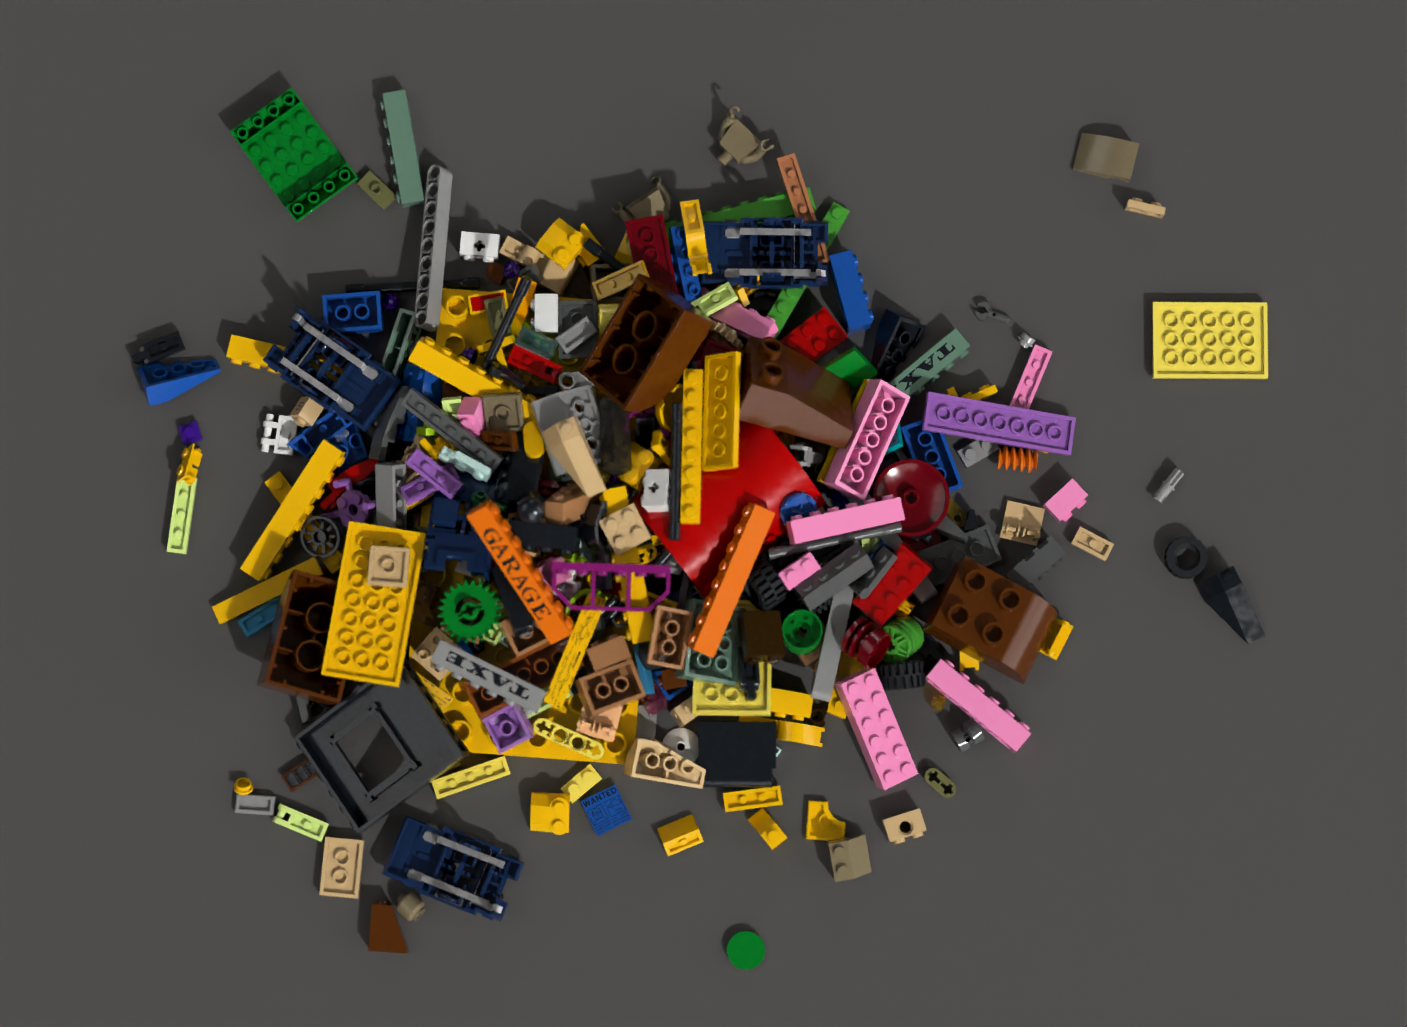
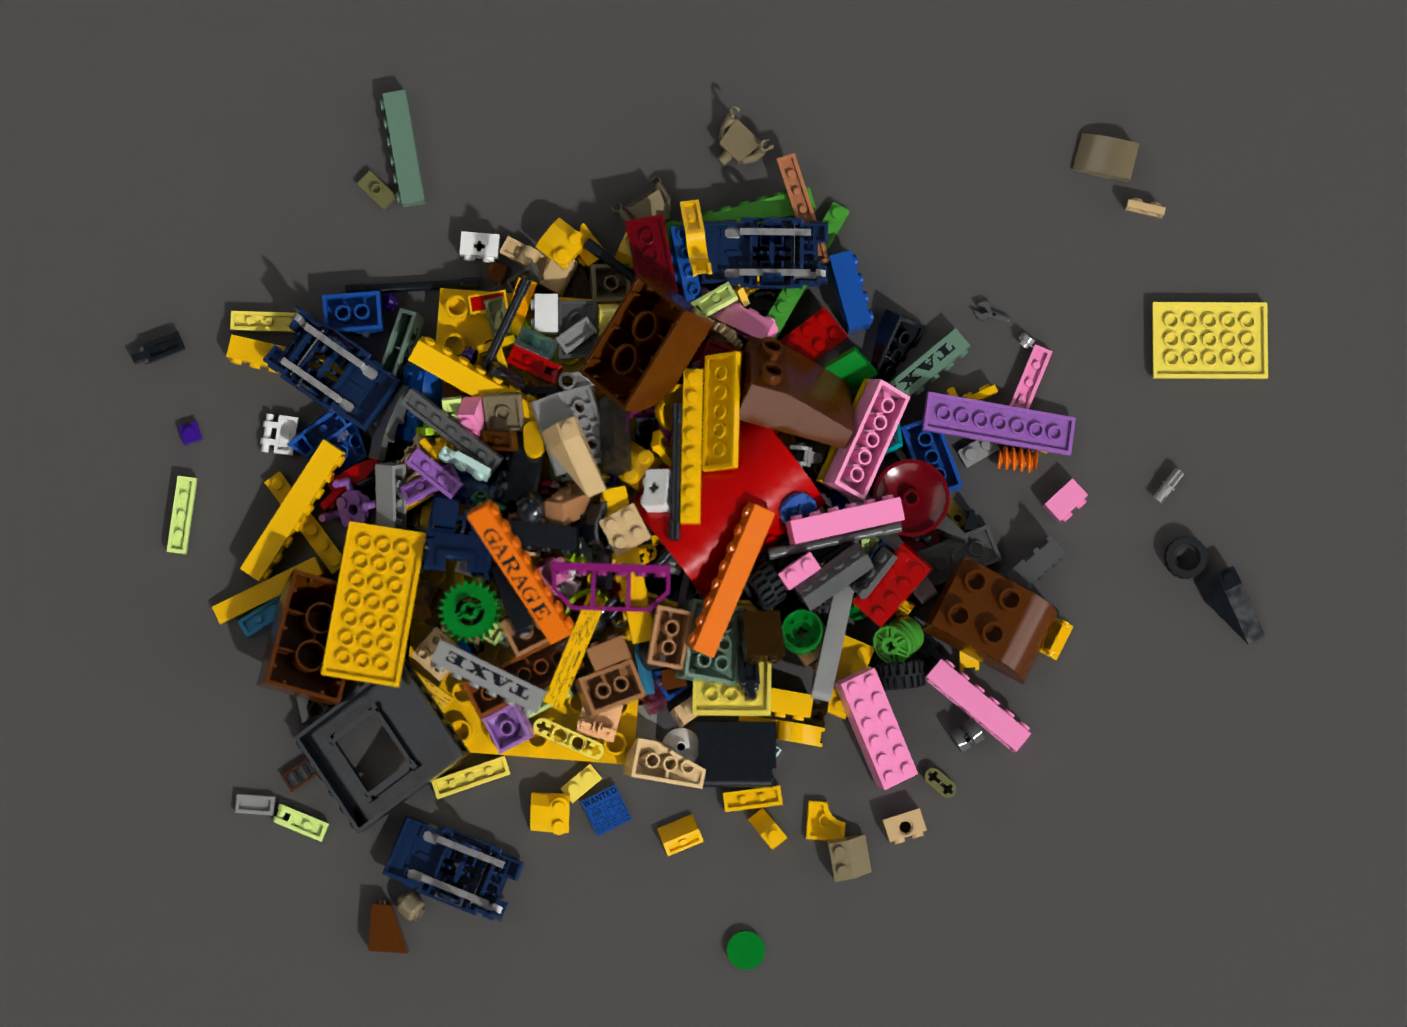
blue wedge [137,358,221,406] -> none
yellow hinge [176,443,202,485] -> none
green slope [230,87,359,223] -> none
yellow plate [234,777,253,795] -> none
tan brick [289,397,324,427] -> none
black wheel [300,515,342,558] -> none
tan plate [319,837,365,899] -> none
tan plate [367,545,411,588] -> none
light grey beam [414,164,453,332] -> none
dark purple plate [503,261,520,279] -> none
yellow tile [592,260,650,301] -> none
dark red wheel [840,617,892,669] -> none
clear yellow plate [931,693,946,712] -> none
tan hinge [999,500,1045,546] -> none
tan plate [1071,527,1114,562] -> none
none -> light yellow plate [230,311,296,333]

